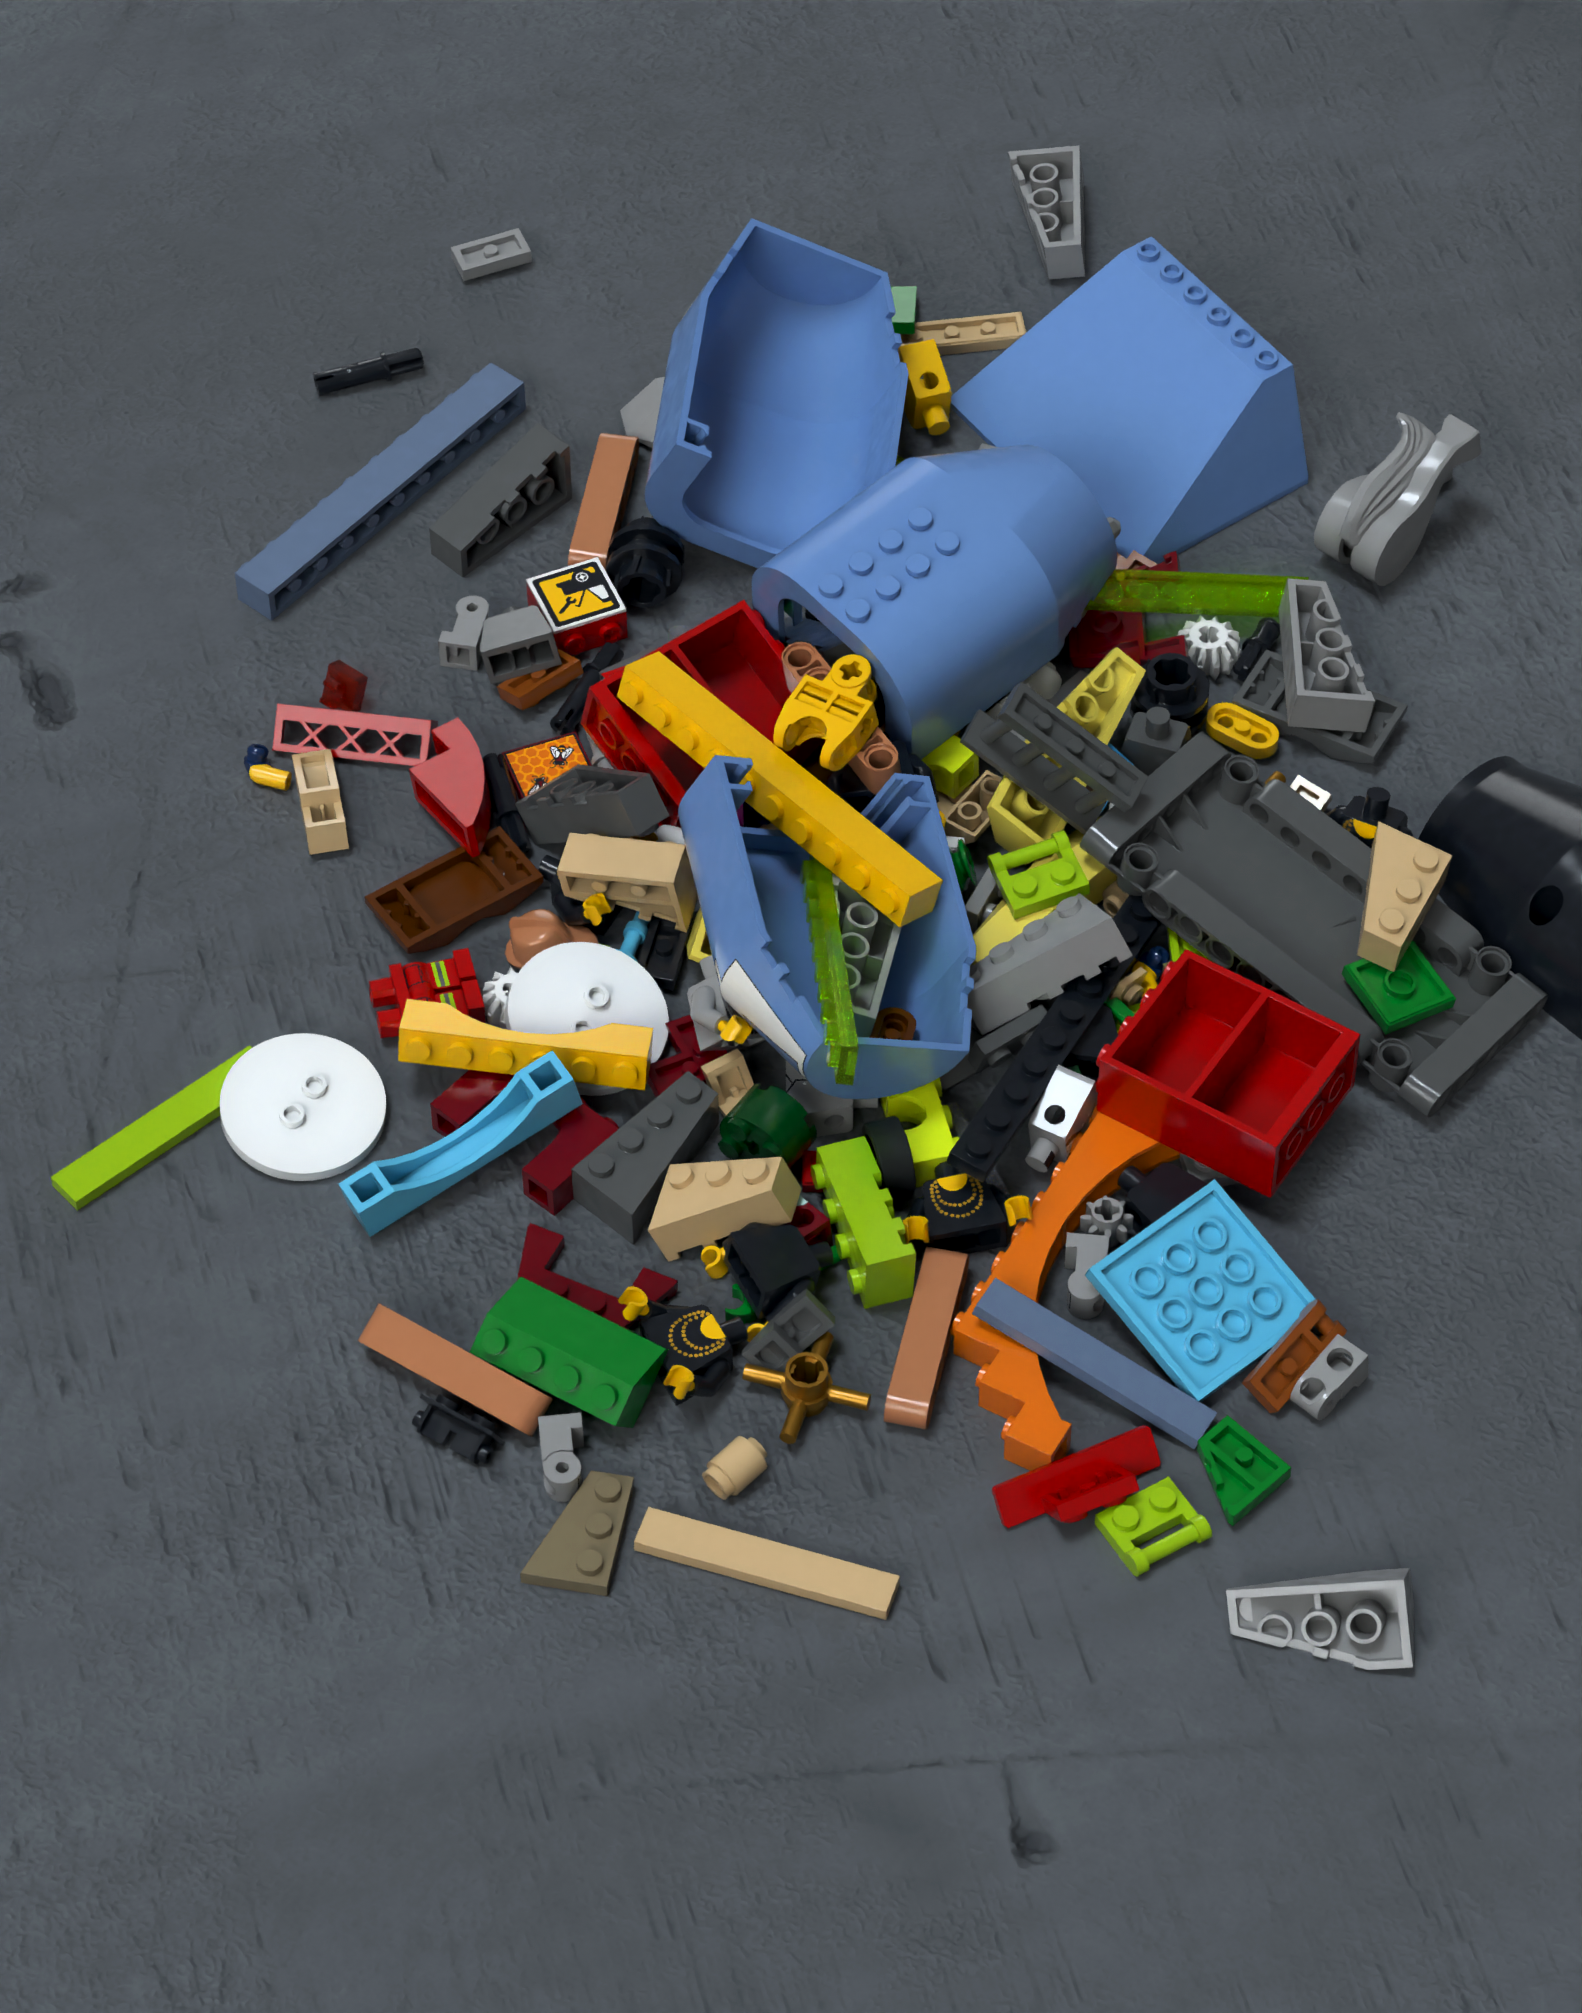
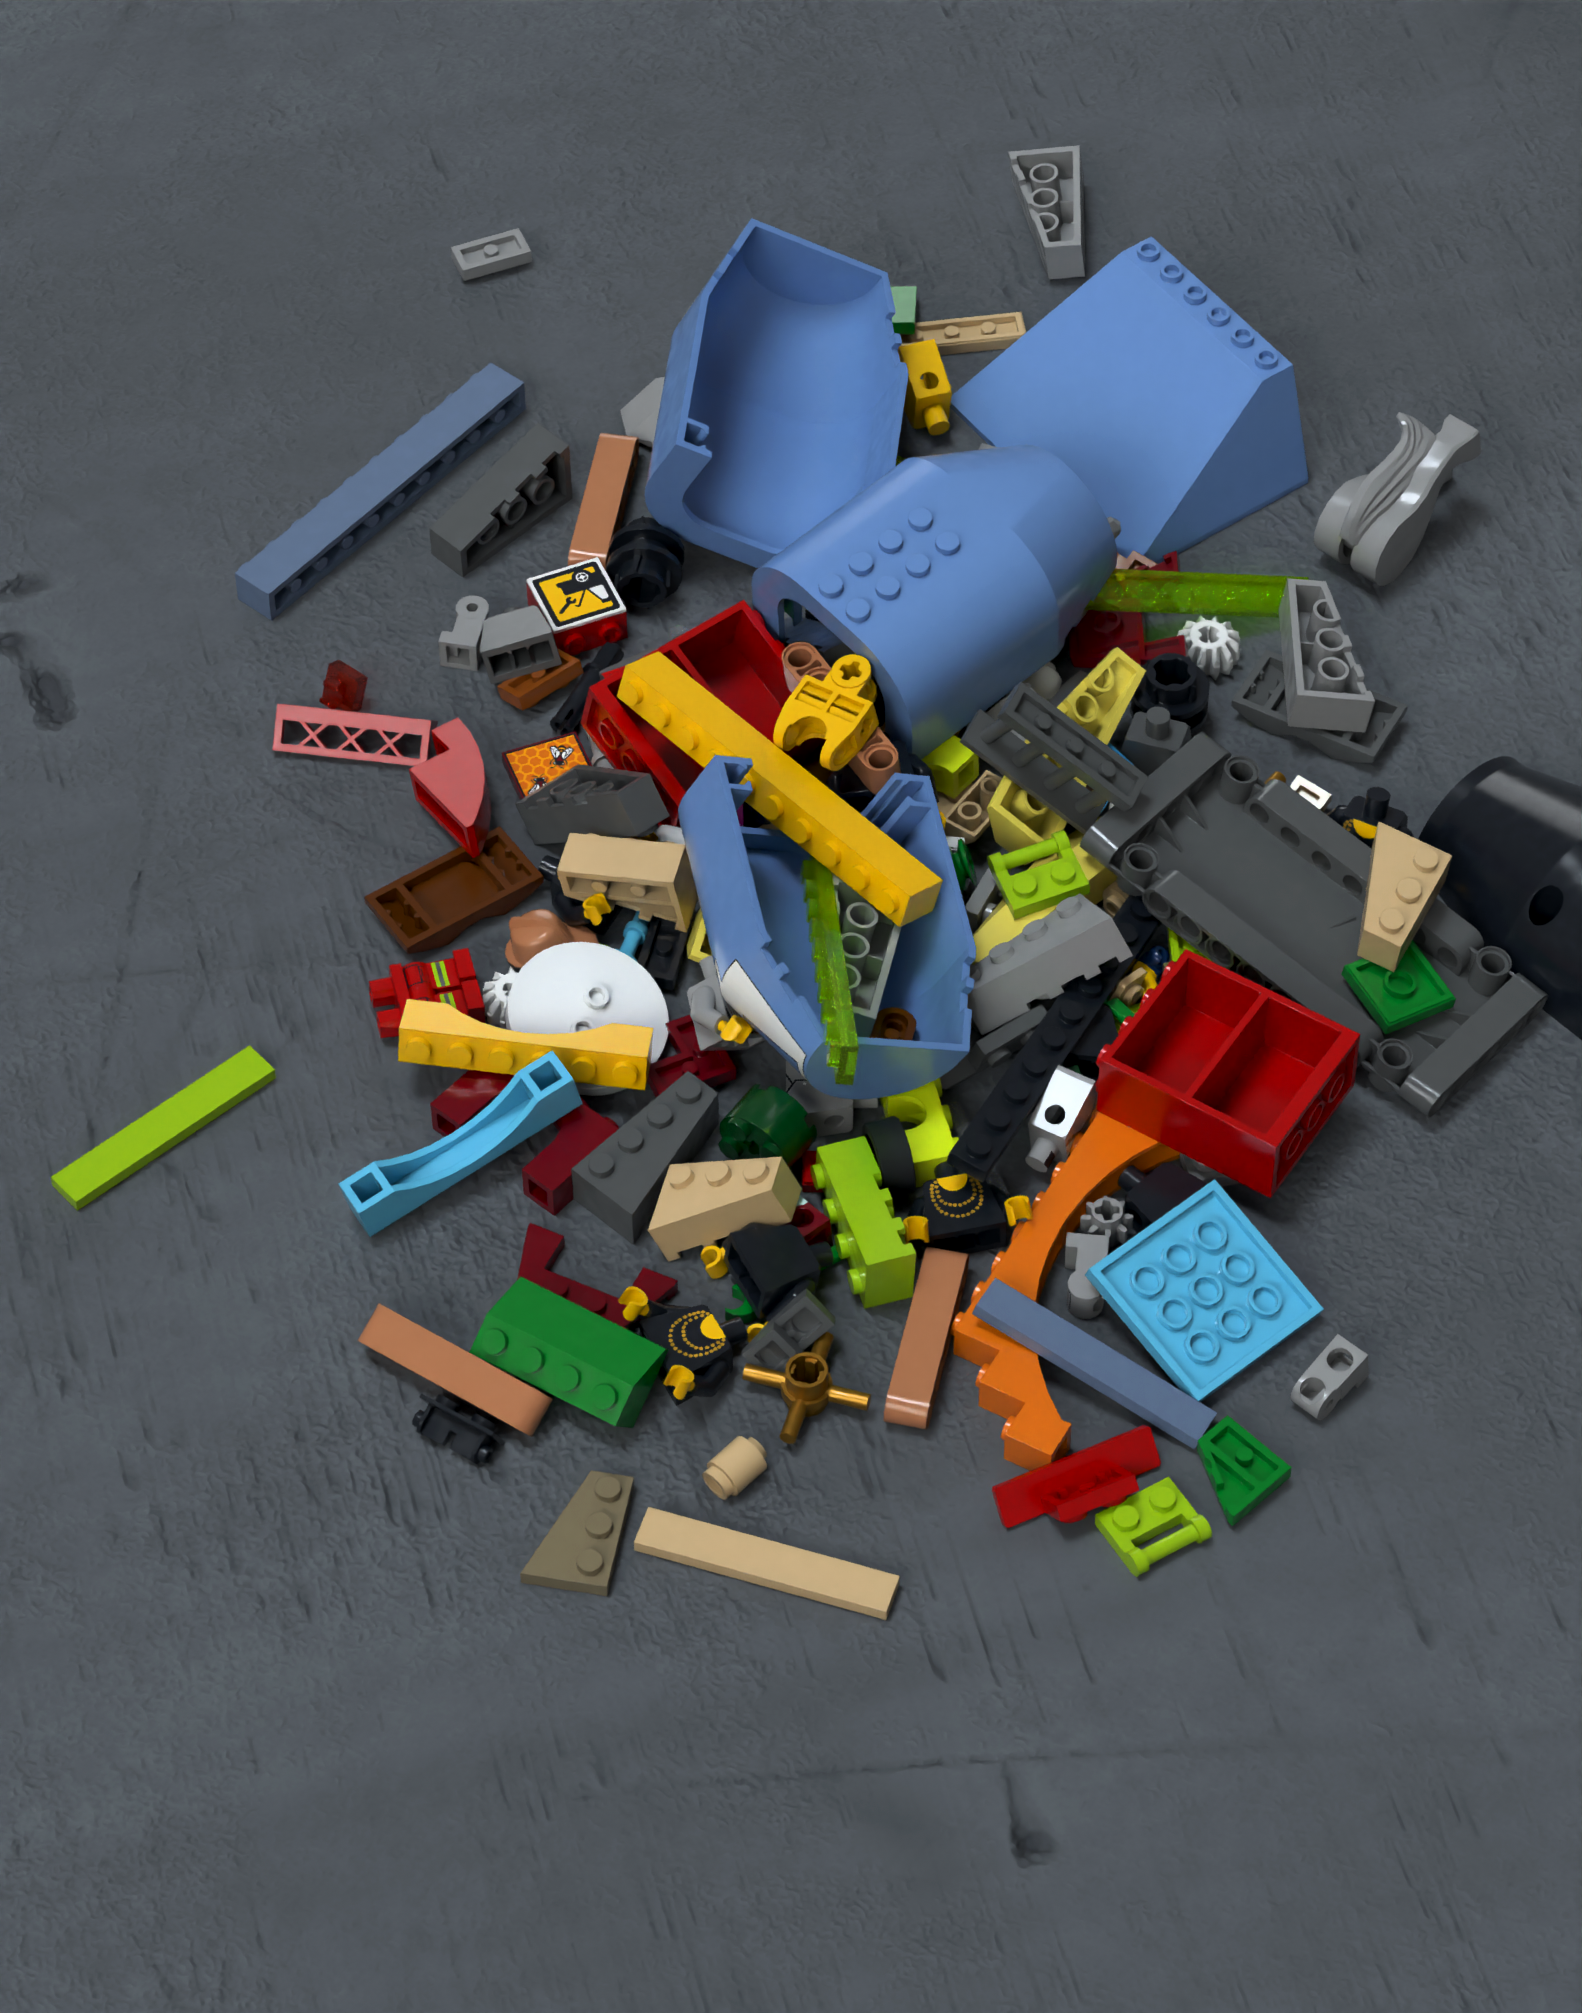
white plate [220,1033,386,1181] -> none
yellow arm [244,744,292,791] -> none
tan slope [292,749,349,855] -> none
black axle [313,348,424,396] -> none
black axle [482,753,531,853] -> none
light grey leg [538,1412,584,1502] -> none
tan bracket [701,1049,754,1117] -> none
yellow plate [1206,702,1279,759] -> none
light grey wedge [1226,1568,1414,1670] -> none
black axle [1233,618,1280,682] -> none
dark orange plate [1242,1299,1347,1414] -> none

